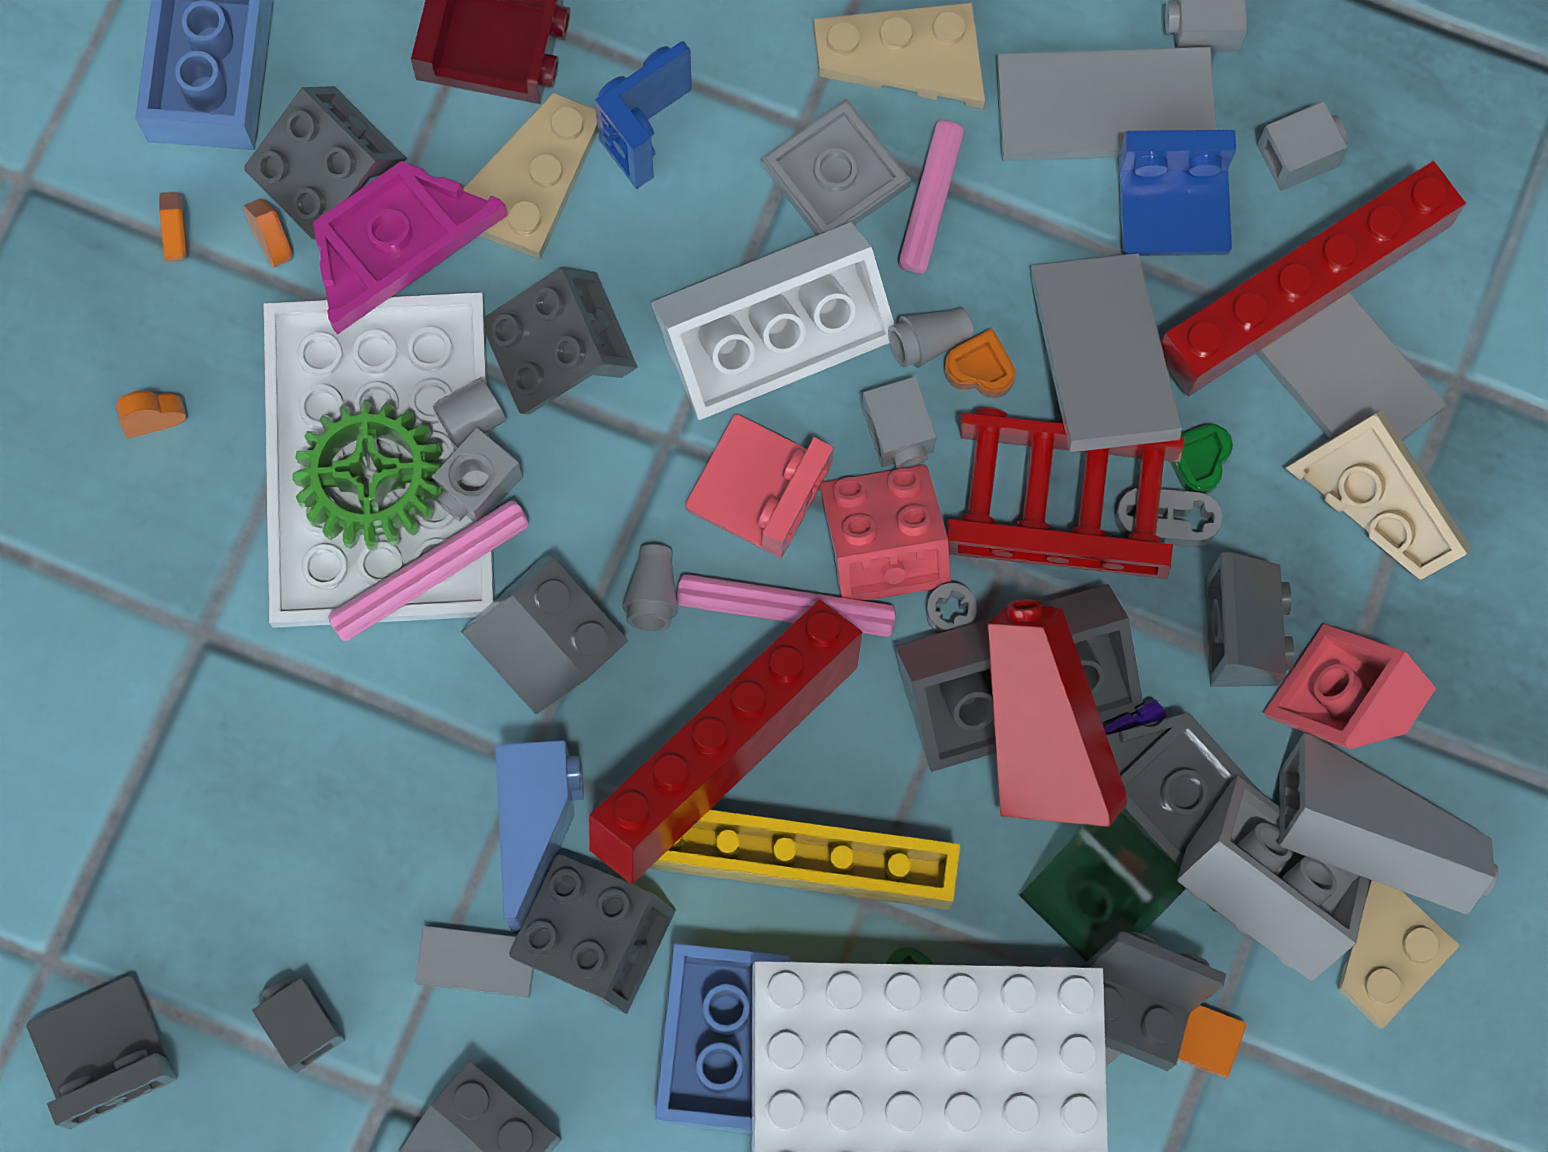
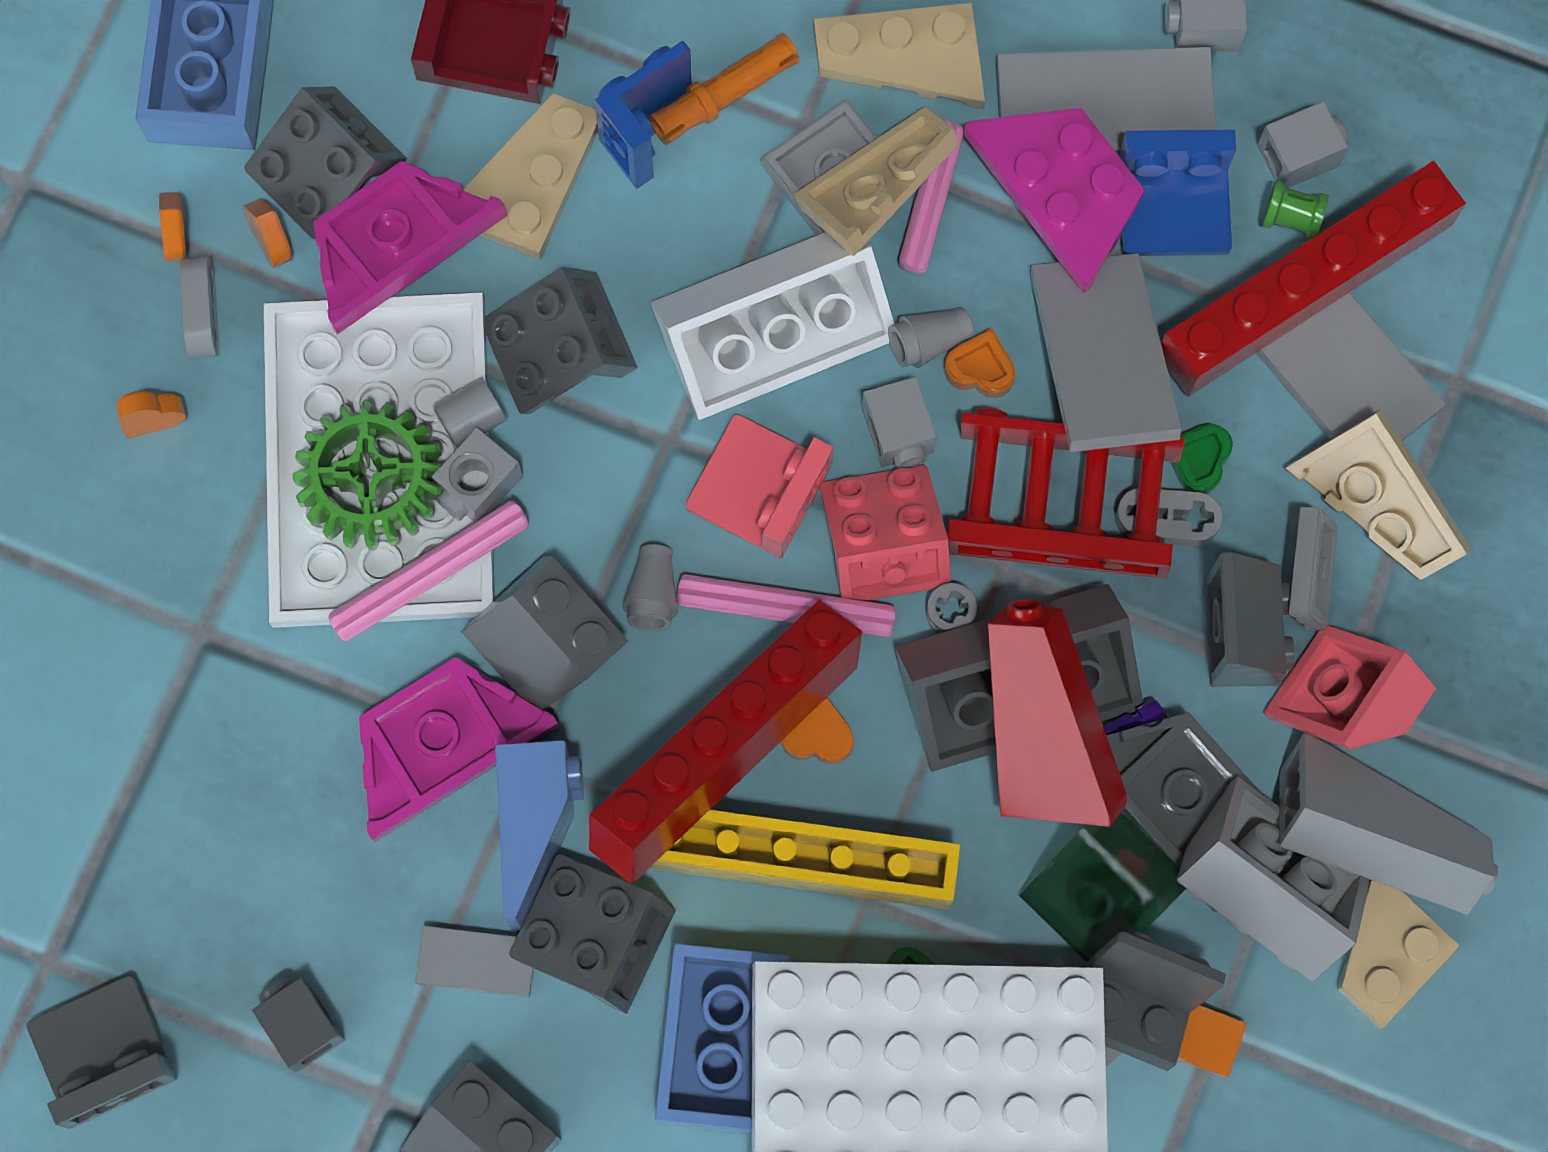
none -> light grey beam [180,256,219,359]
none -> dark pink wing [359,657,560,842]
none -> orange pin [648,33,800,145]
none -> orange tile [781,698,854,764]
none -> tan wing [794,106,959,257]
none -> dark pink wing [963,108,1145,293]
none -> bright green bush [1262,179,1329,239]
none -> light grey tile [1289,507,1338,630]

